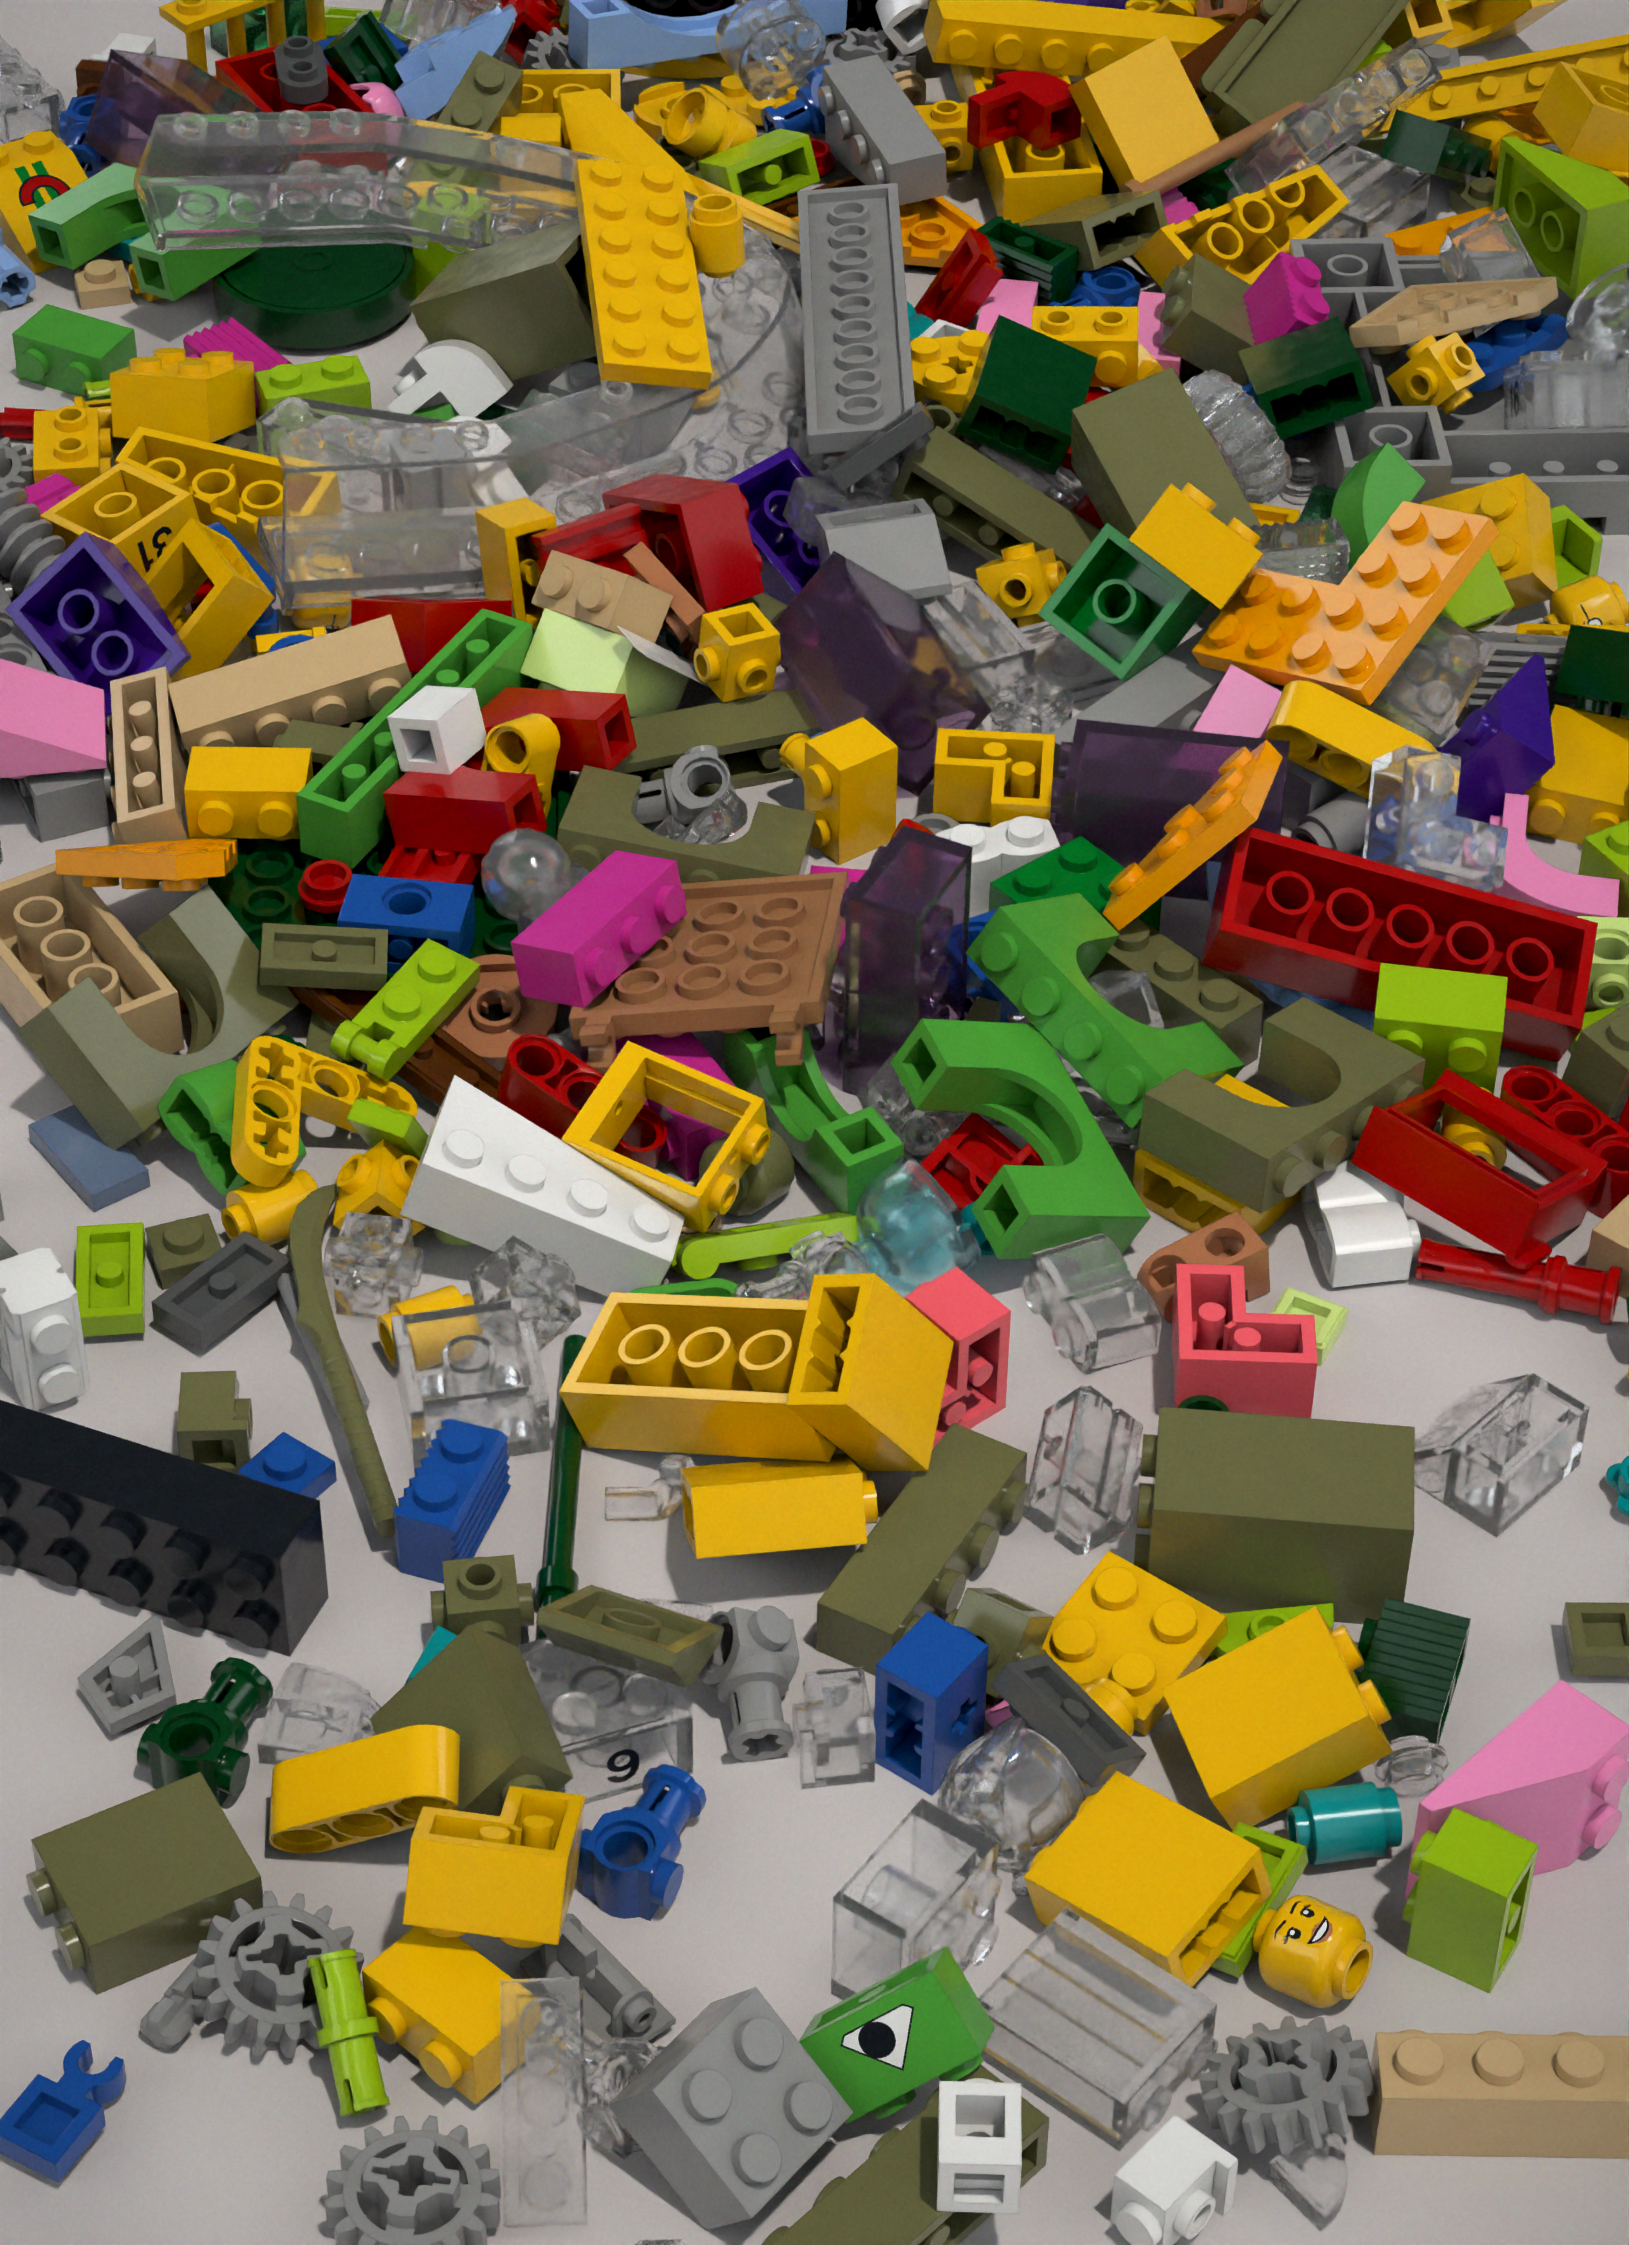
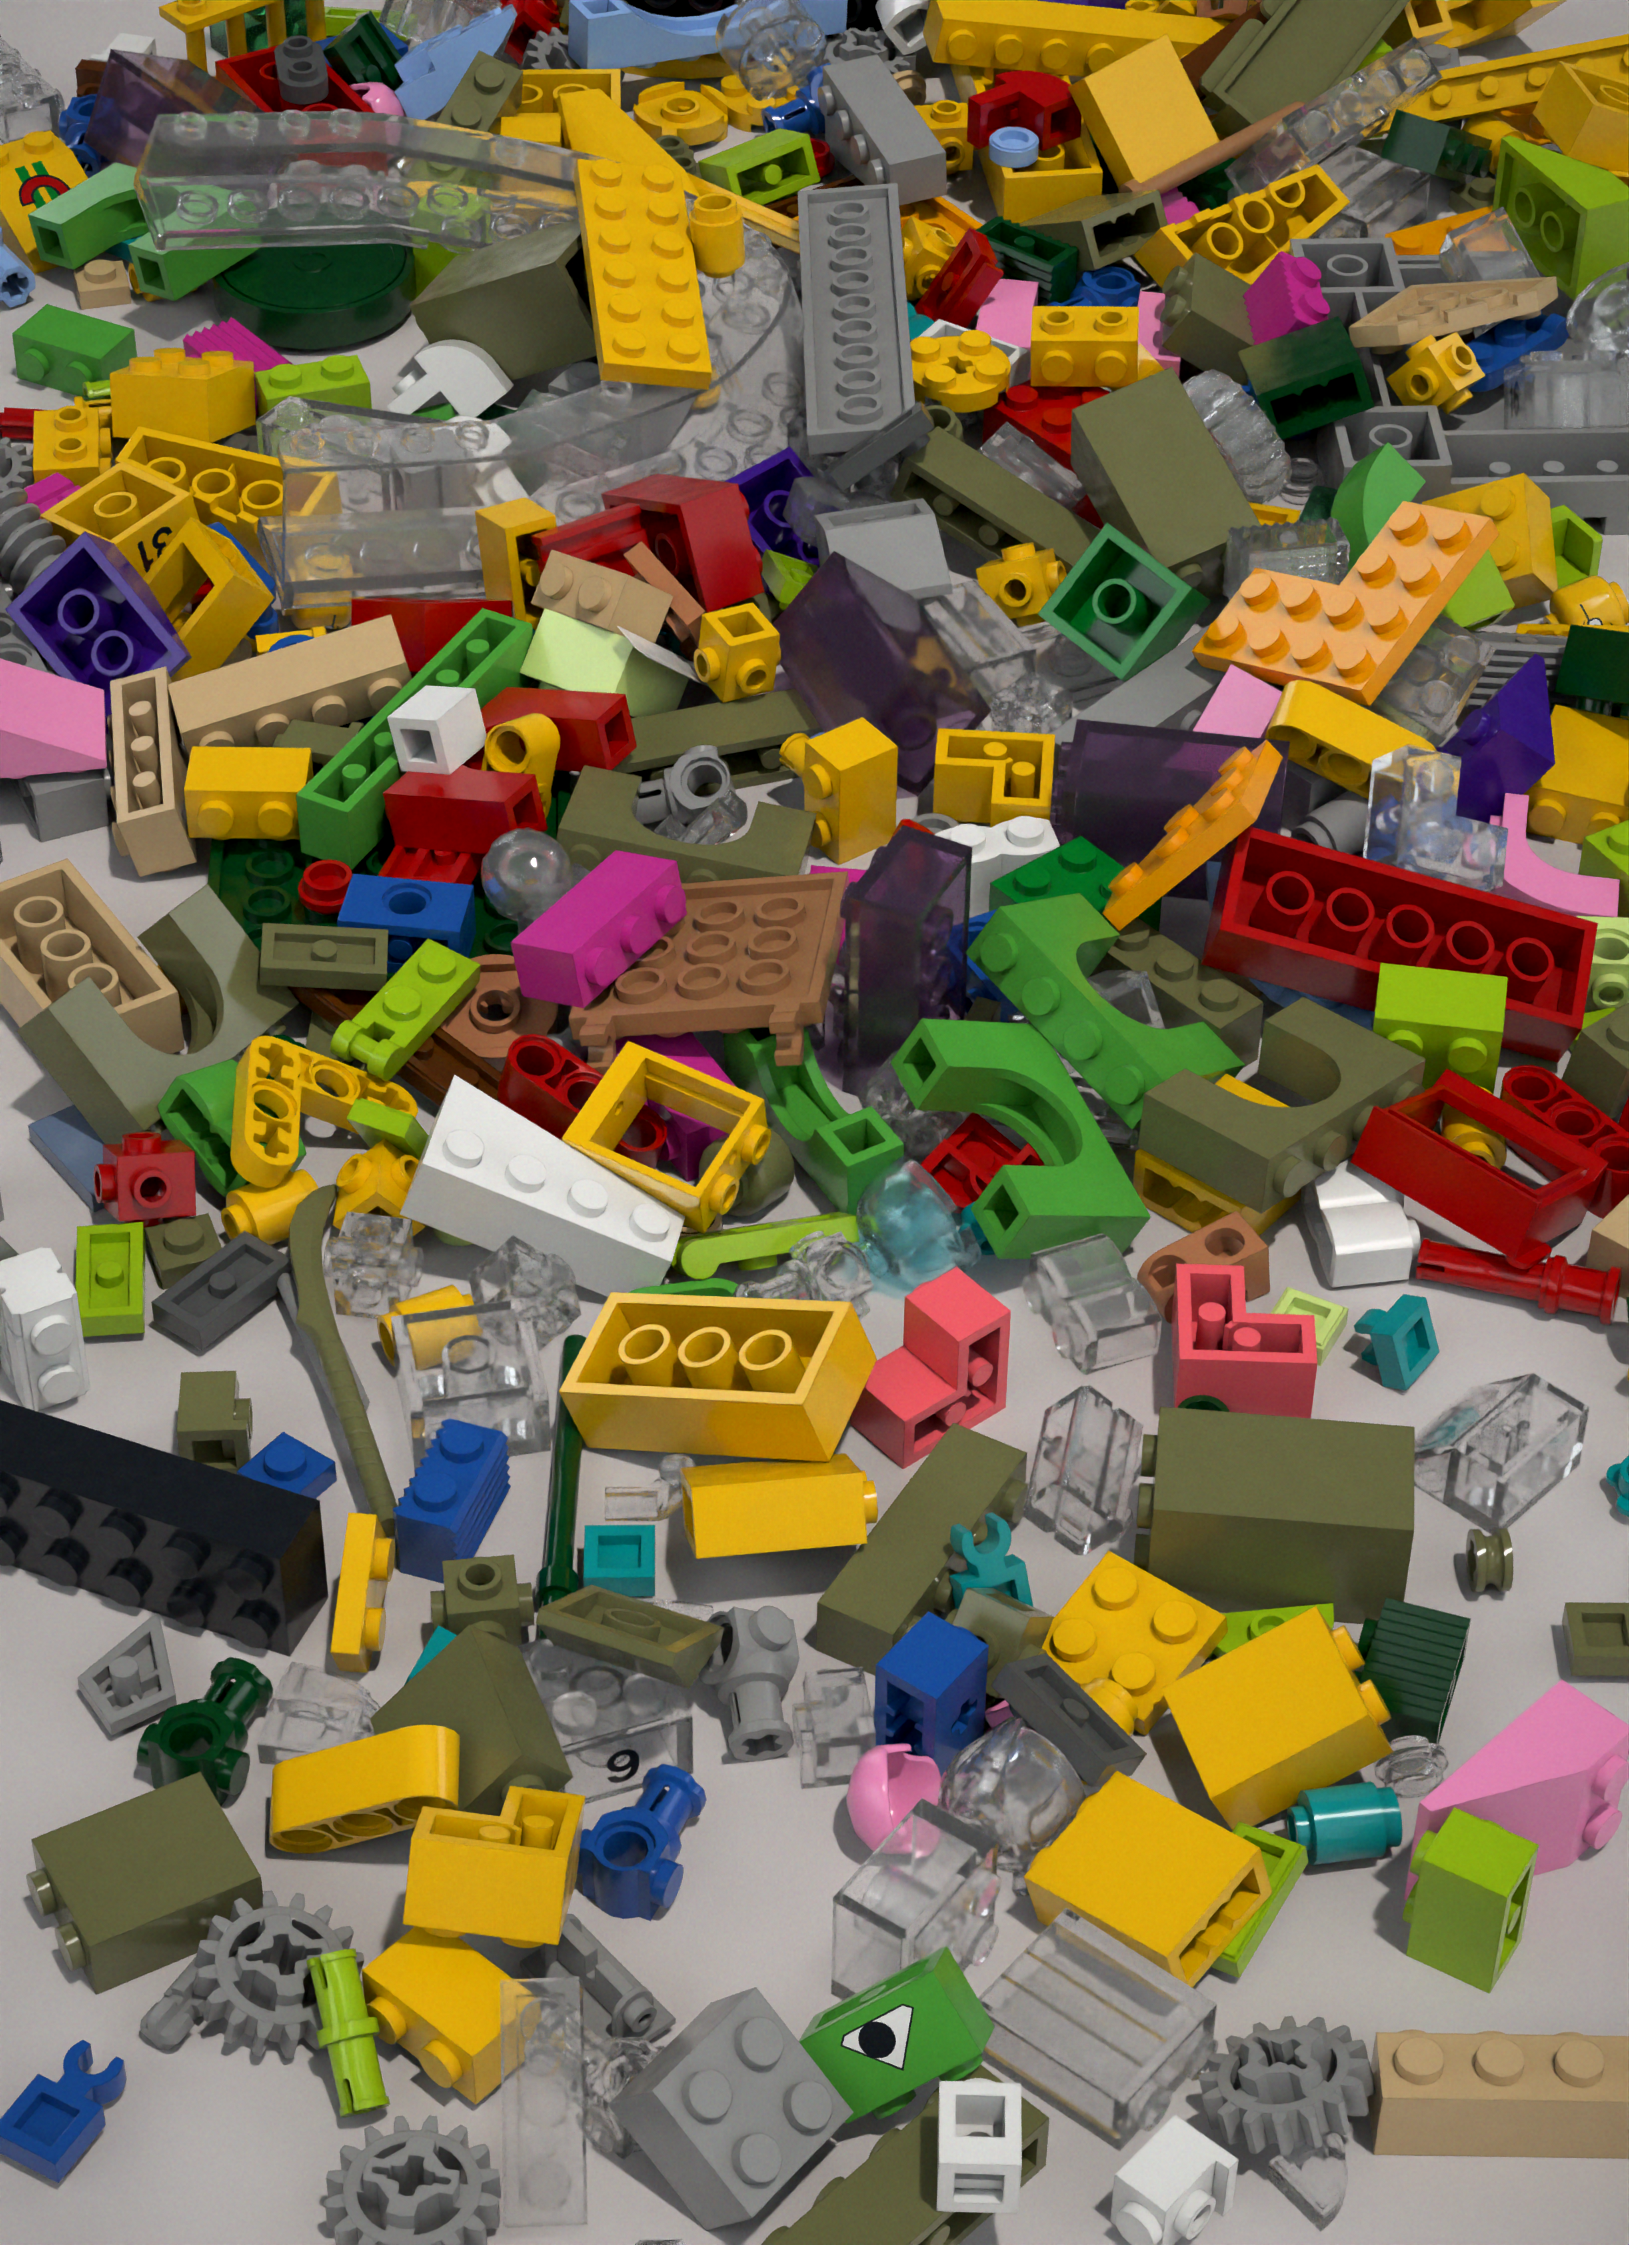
light orange plate [55,838,238,891] -> none
yellow wheel [664,87,757,161] -> none
yellow brick [786,1273,954,1471] -> none
dark green brick [955,315,1097,475] -> none
yellow brick [1128,482,1264,610] -> none
yellow head [1253,1894,1373,2008] -> none
none -> red brick [93,1132,196,1229]
none -> yellow wing [330,1512,395,1673]
none -> teal plate [583,1525,656,1597]
none -> lime plate [761,549,837,619]
none -> bright pink hair [847,1743,948,1859]
none -> yellow brick [901,216,957,301]
none -> teal plate [949,1512,1033,1609]
none -> light blue tile [989,127,1039,168]
none -> teal tile [1354,1294,1440,1390]
none -> olive bush [1466,1528,1513,1592]

